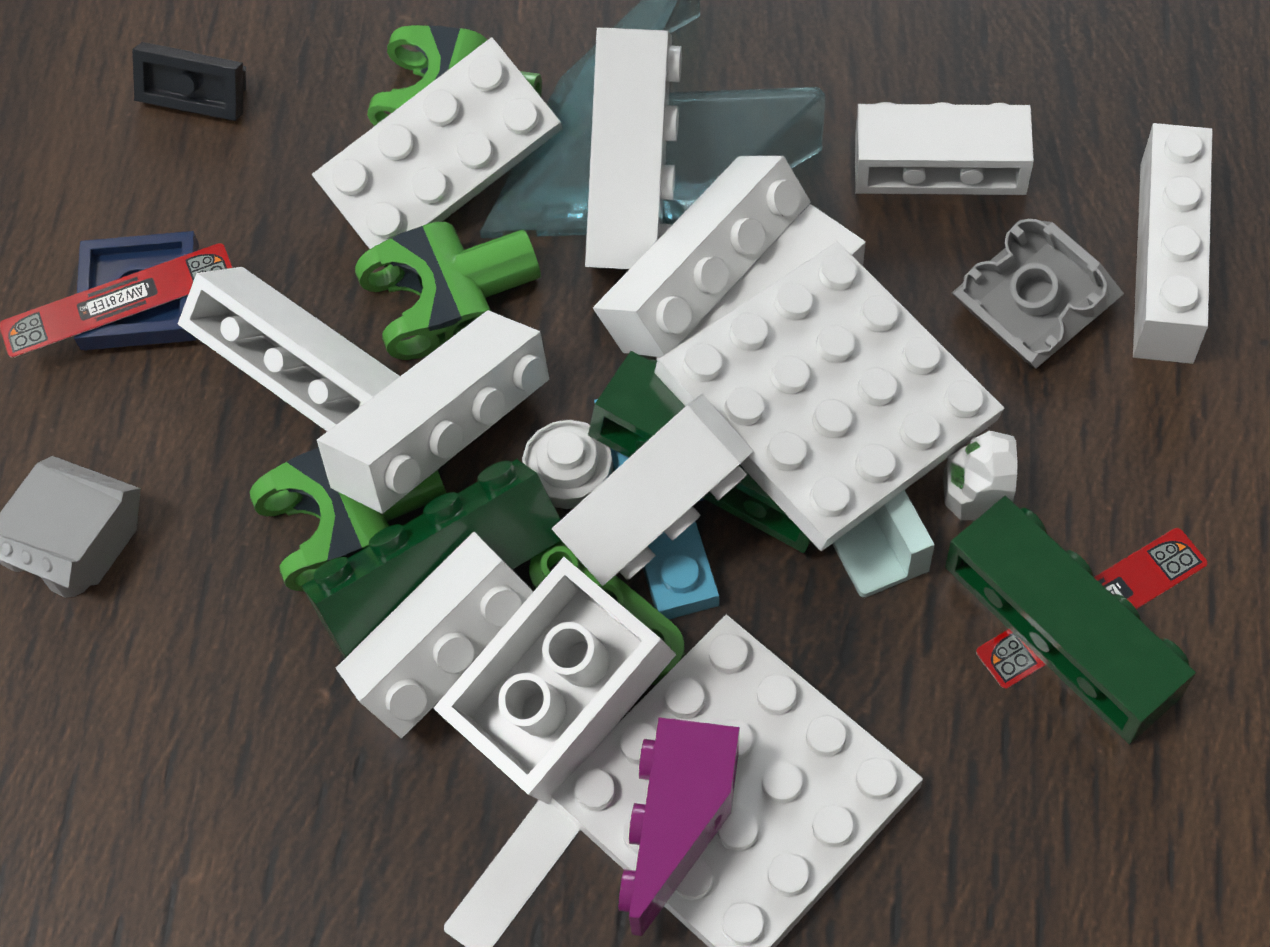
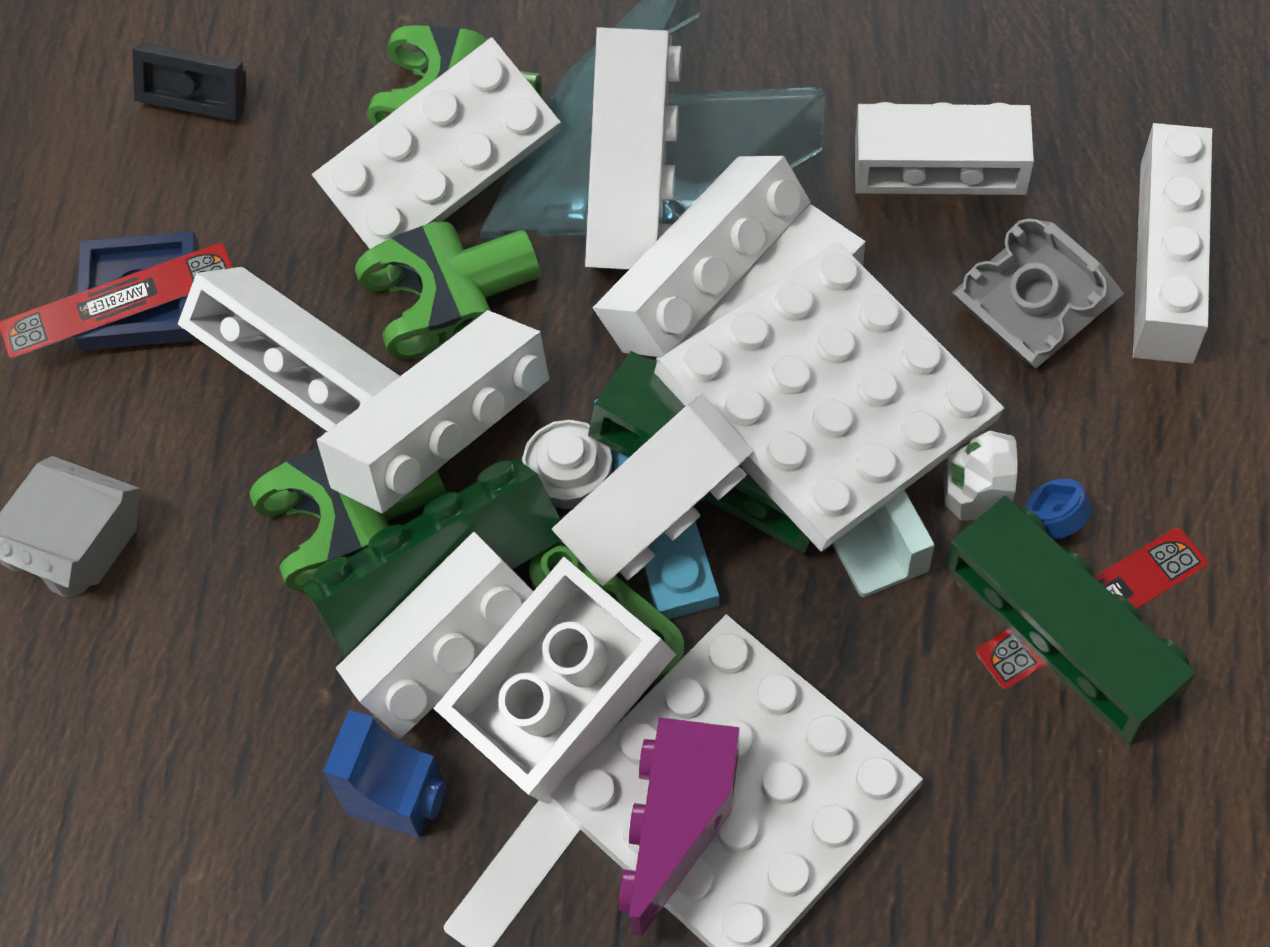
none -> blue arch [323,710,446,837]
none -> blue tile [1025,479,1092,539]

